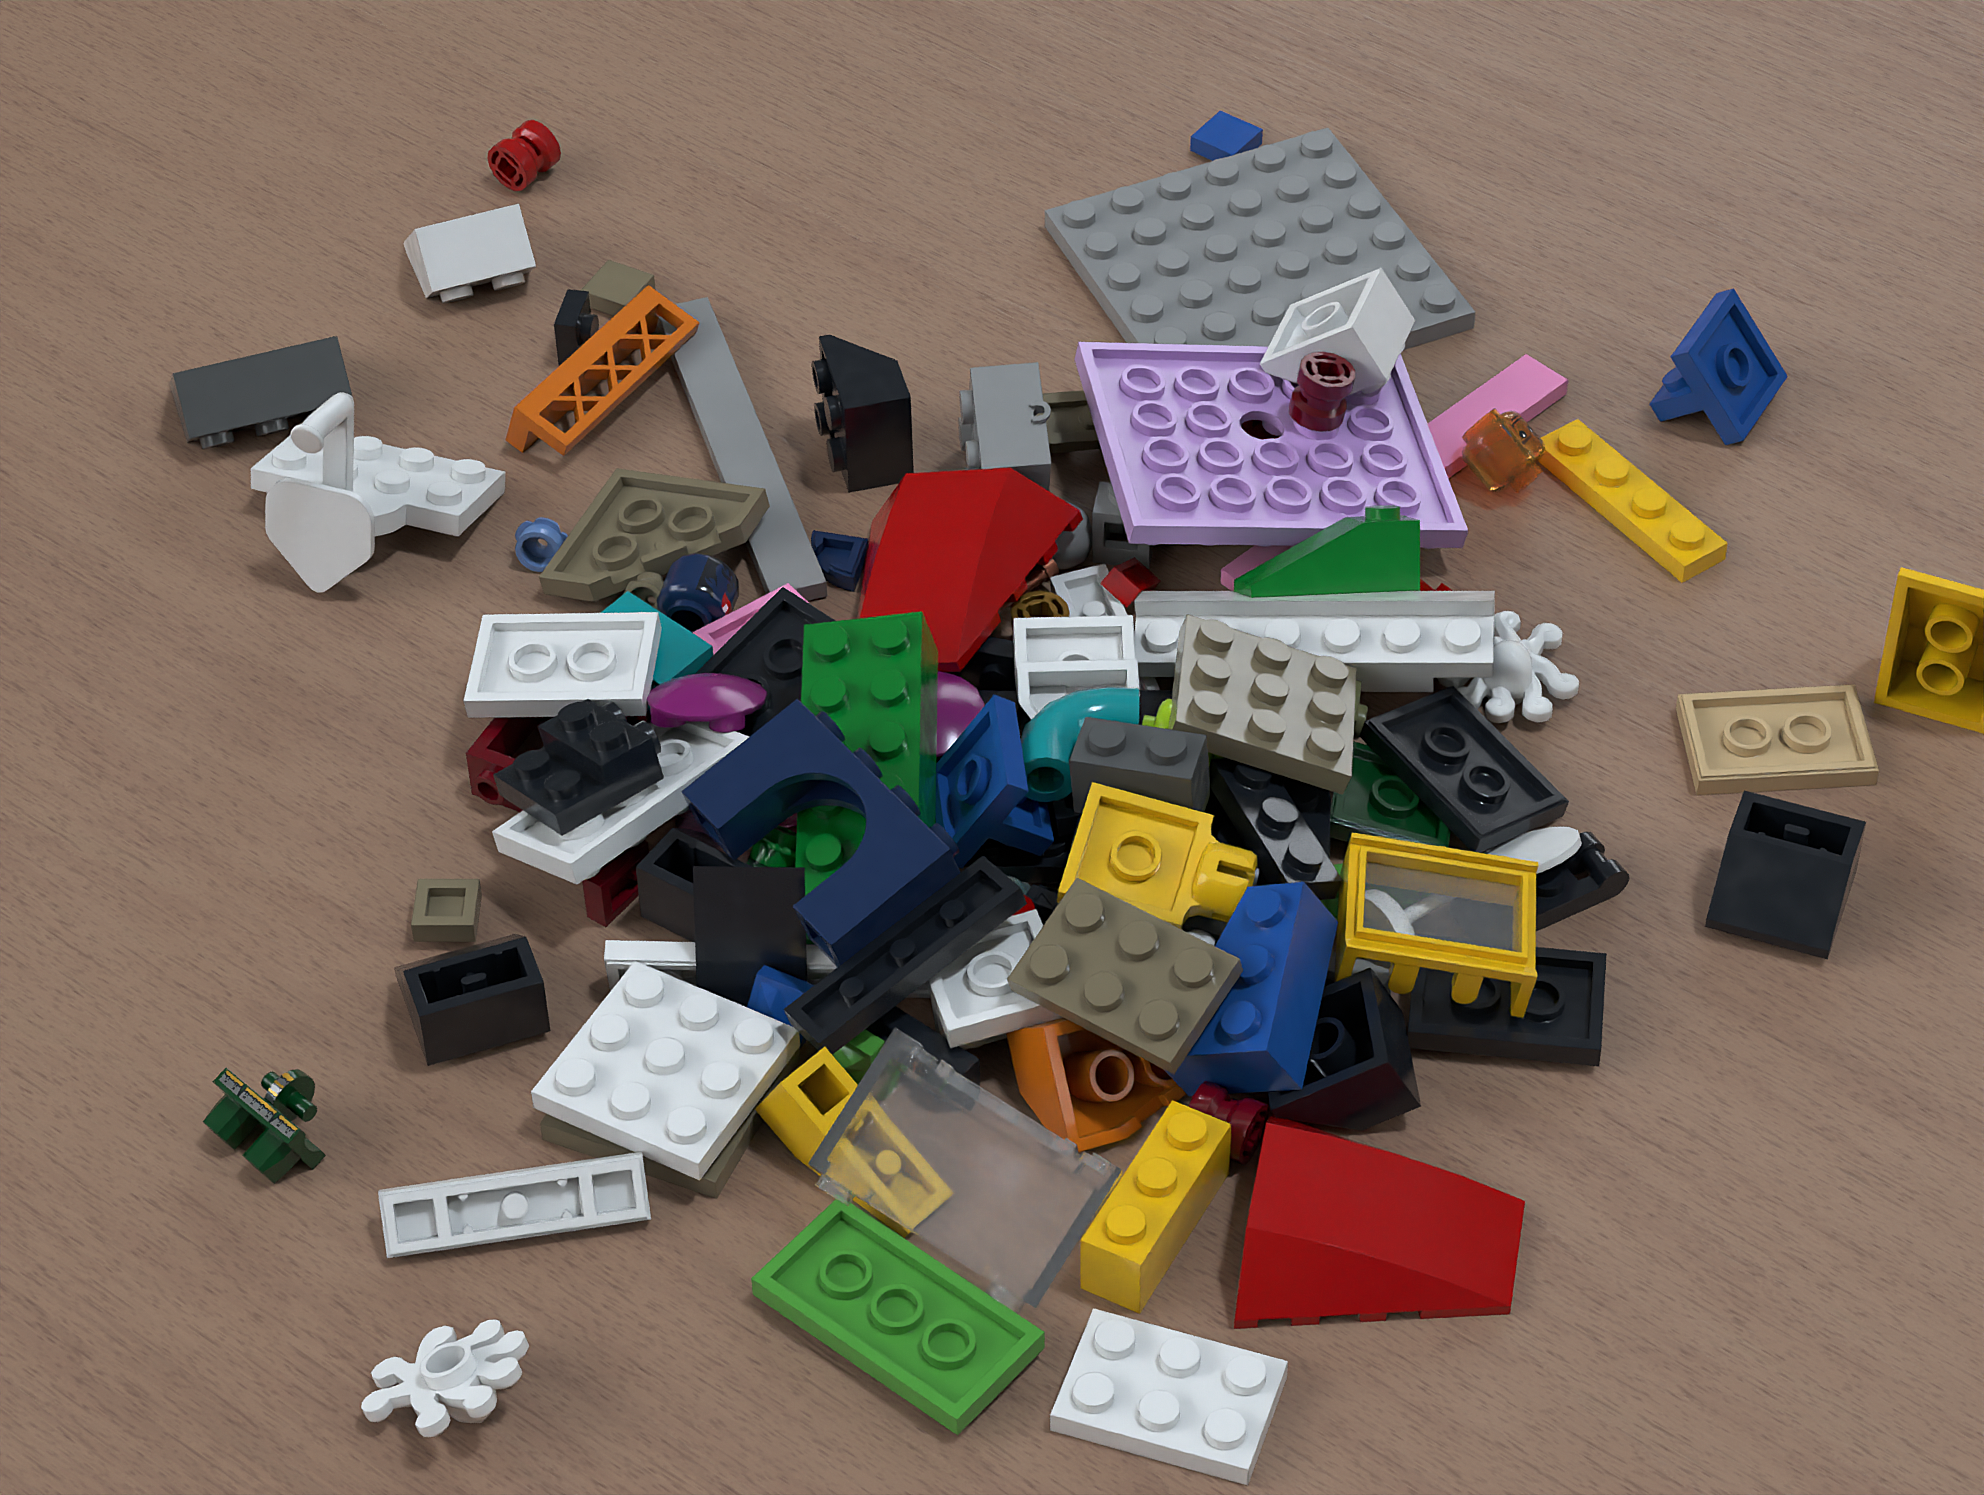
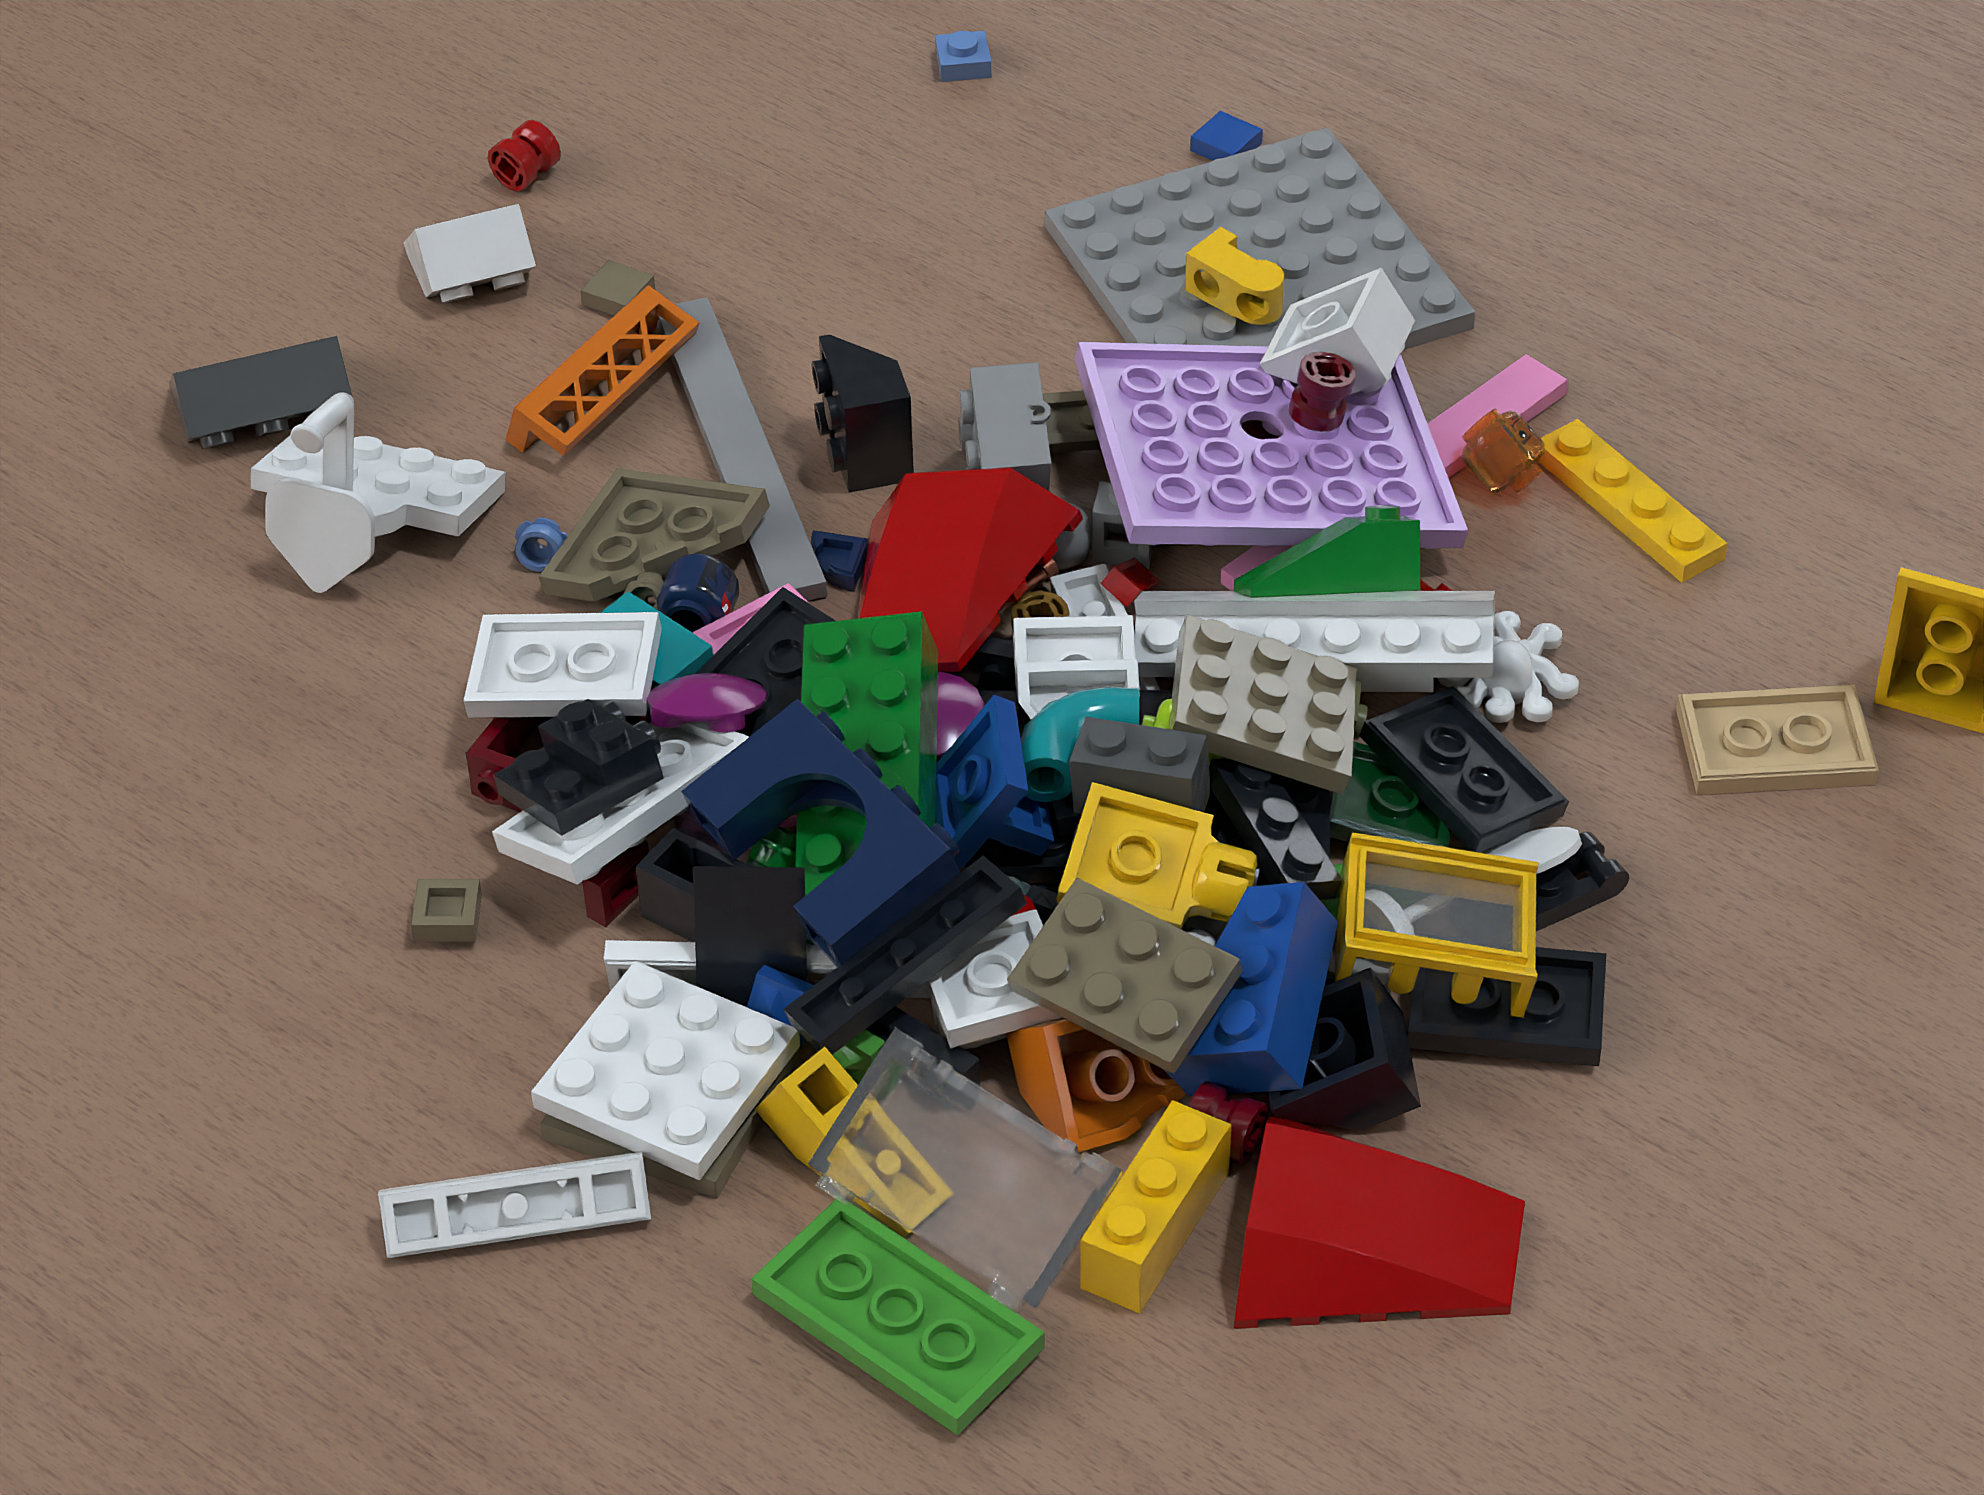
dark green hips [203,1068,326,1184] -> none
white animal [361,1320,529,1437] -> none
black slope [394,934,551,1066] -> none
black plate [554,289,599,366] -> none
white plate [1050,1308,1288,1486] -> none
blue bracket [1649,288,1788,445] -> none
black slope [1705,790,1866,960] -> none
none -> medium blue plate [935,31,992,82]
none -> yellow leg [1185,227,1284,325]

